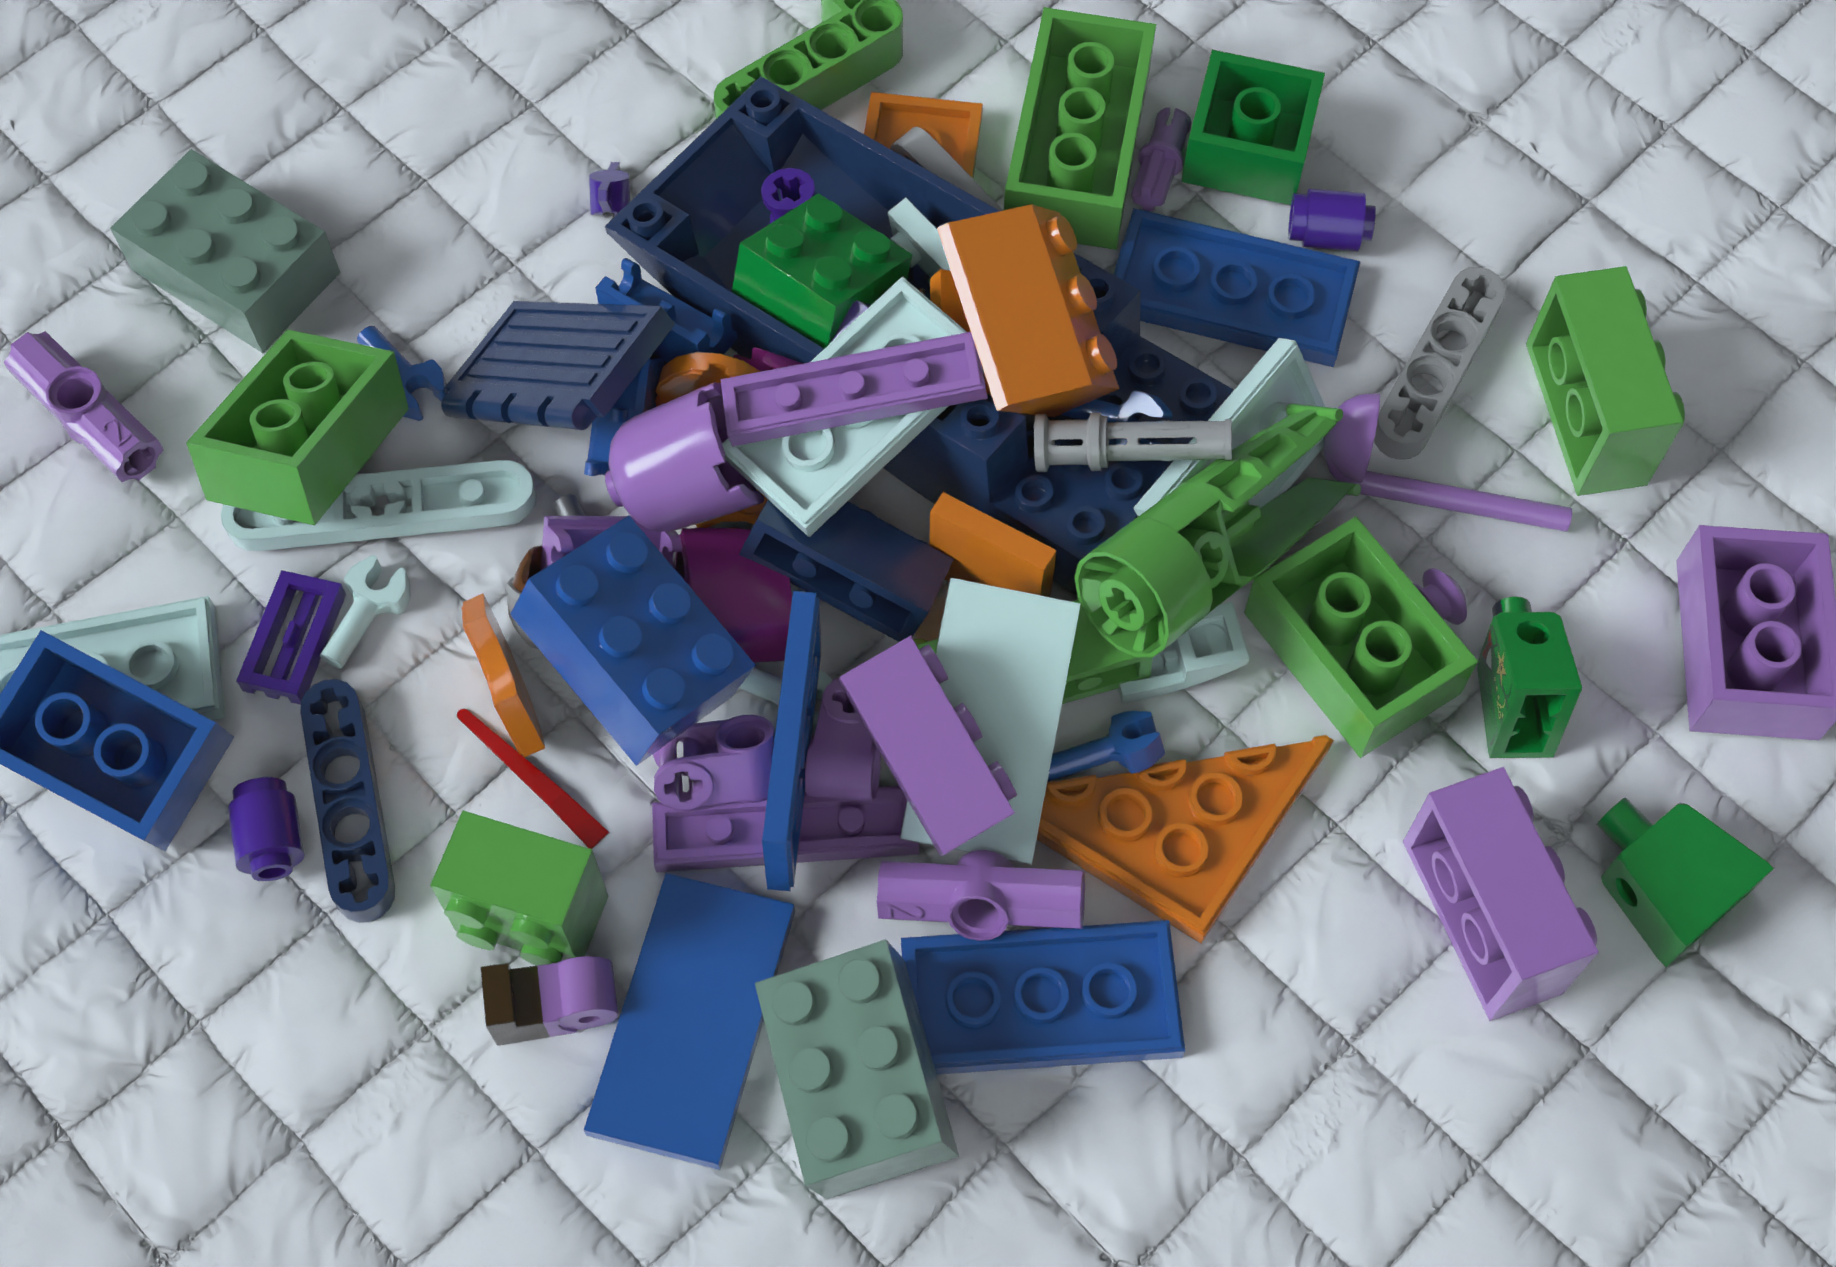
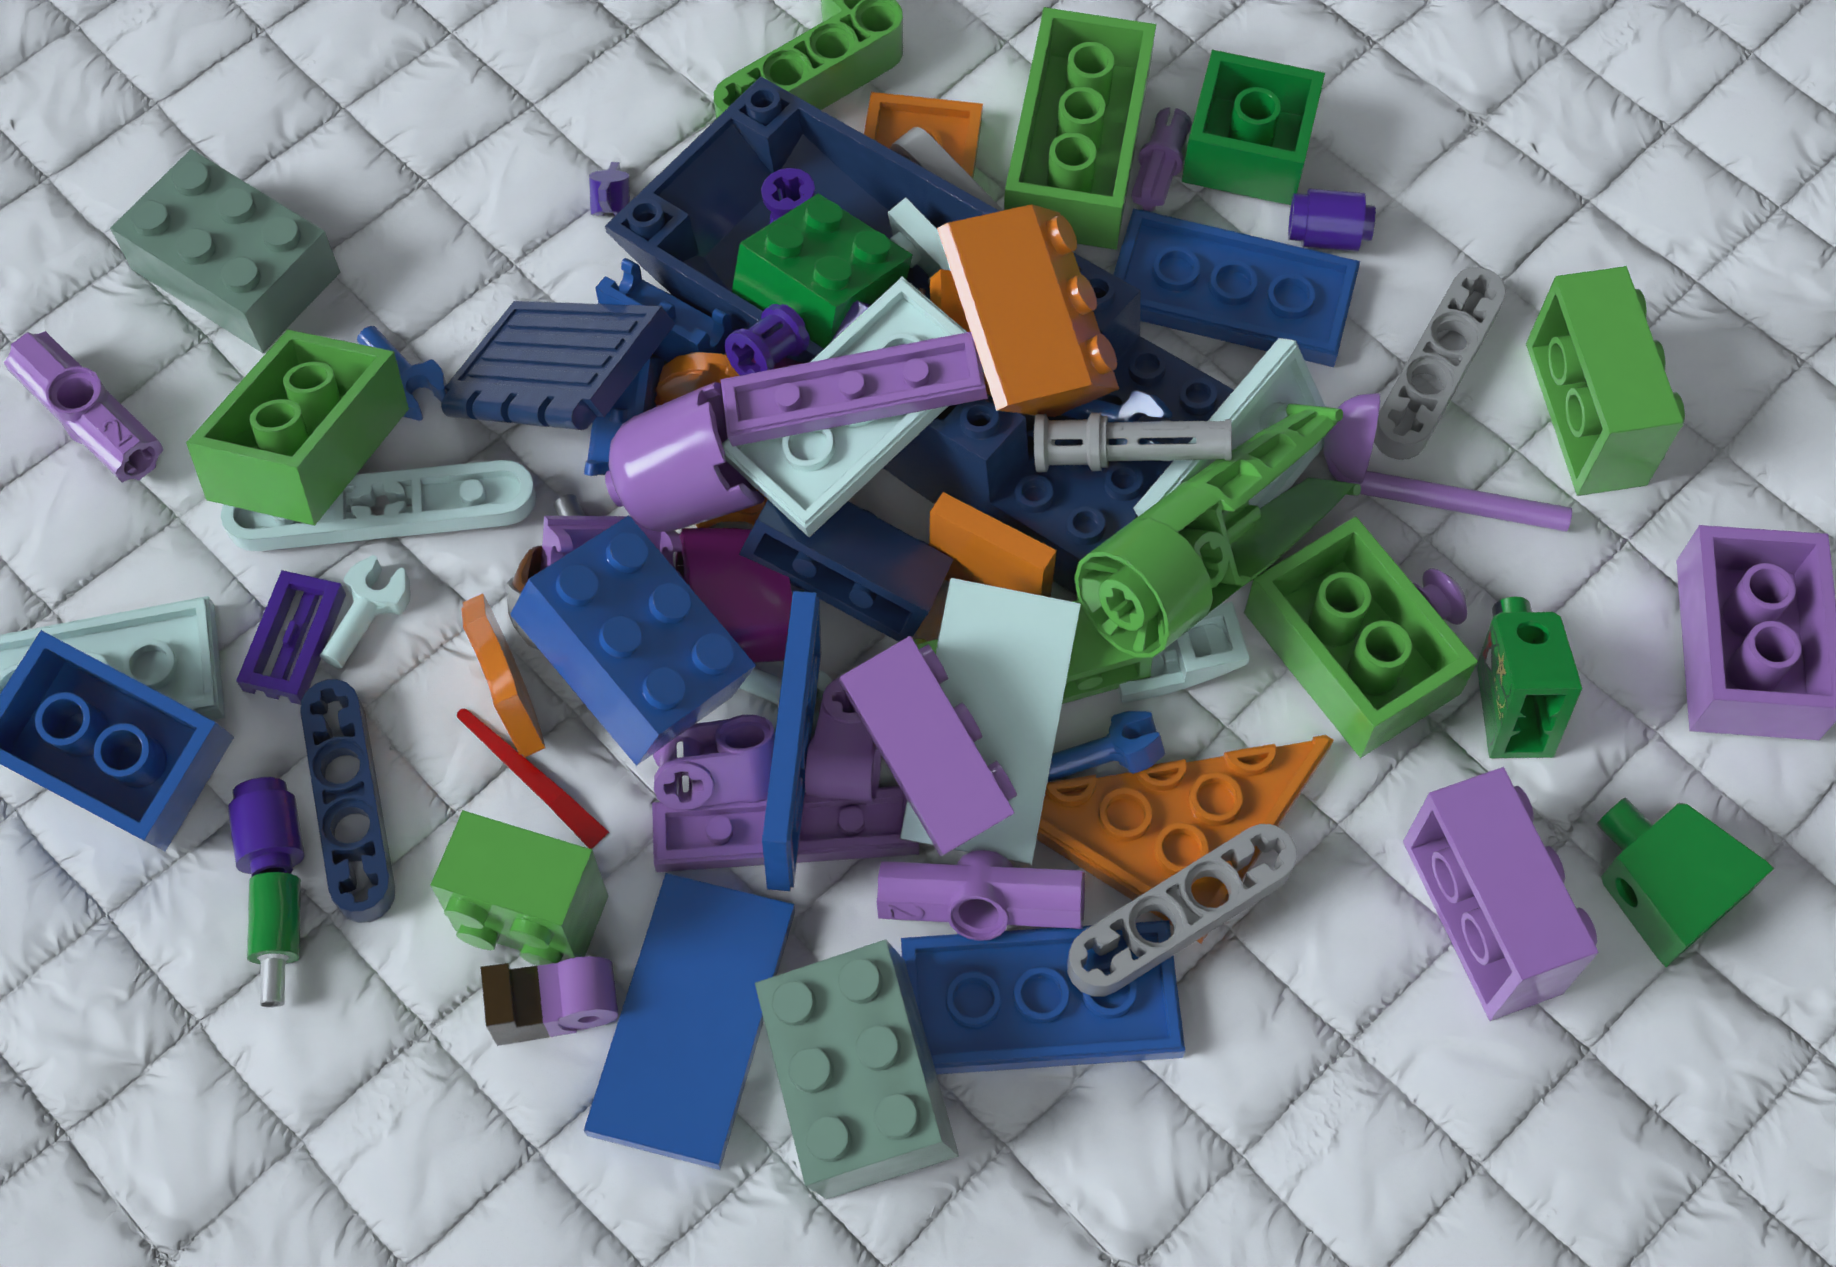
none -> green piece [247,872,301,1008]
none -> dark purple bush [725,304,810,376]
none -> light grey beam [1067,824,1297,996]

